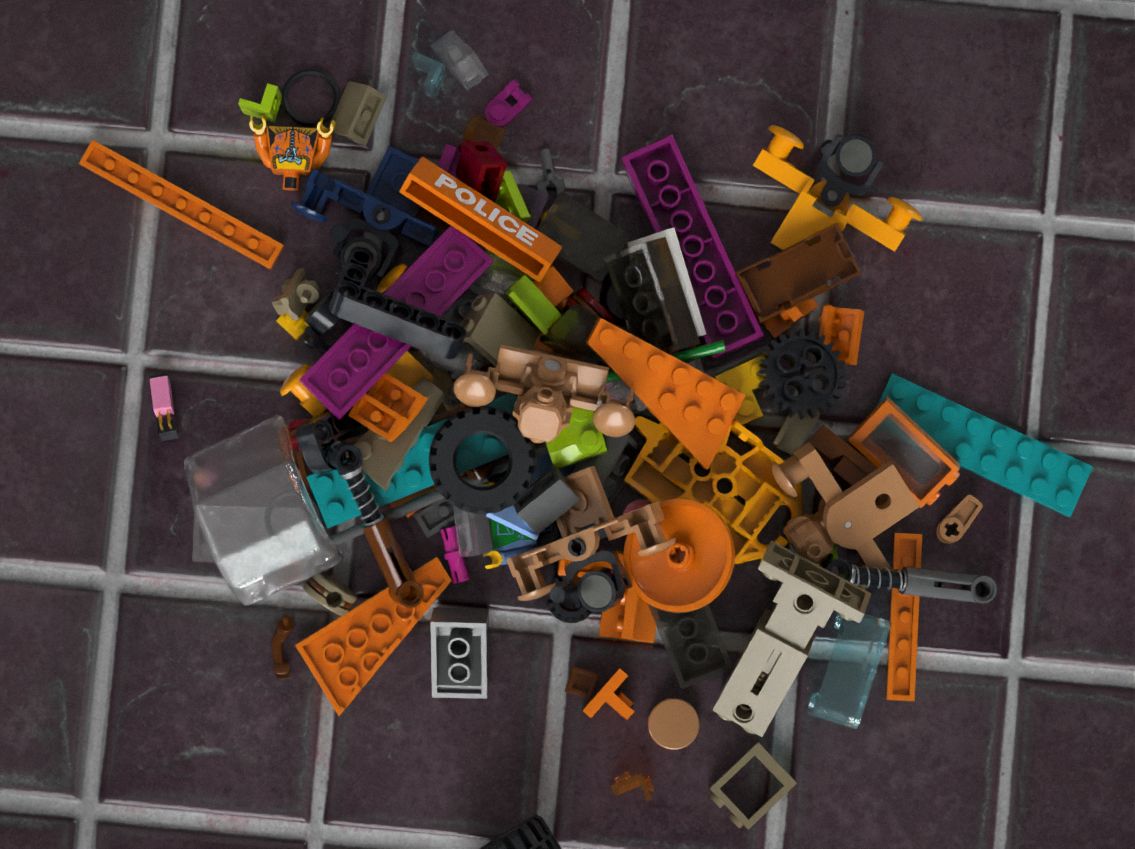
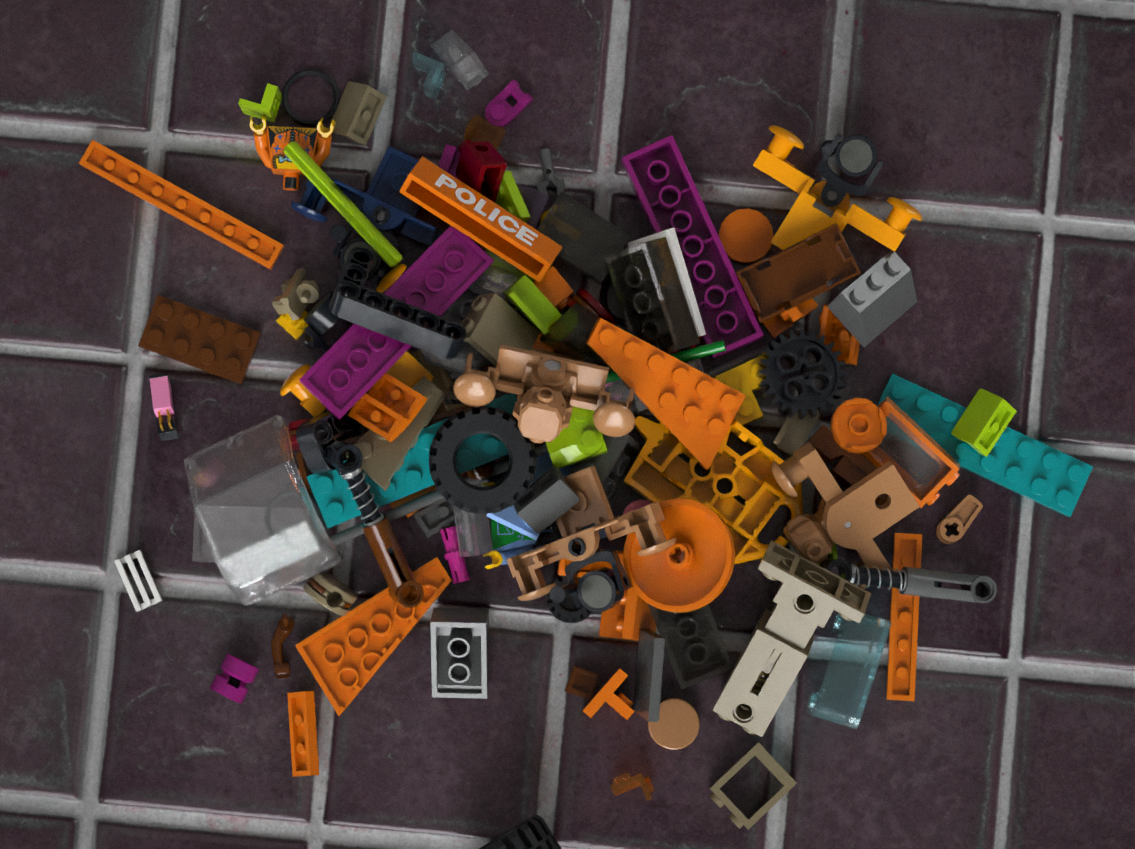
none -> white tile [114,550,163,612]
none -> reddish brown plate [138,295,261,385]
none -> magenta wheel [210,653,259,704]
none -> lime axle [283,141,402,267]
none -> orange plate [287,691,319,777]
none -> dark grey tile [634,628,665,722]
none -> orange tile [719,208,774,263]
none -> dark grey slope [827,250,917,348]
none -> orange tile [831,398,887,454]
none -> lime panel [951,388,1017,457]

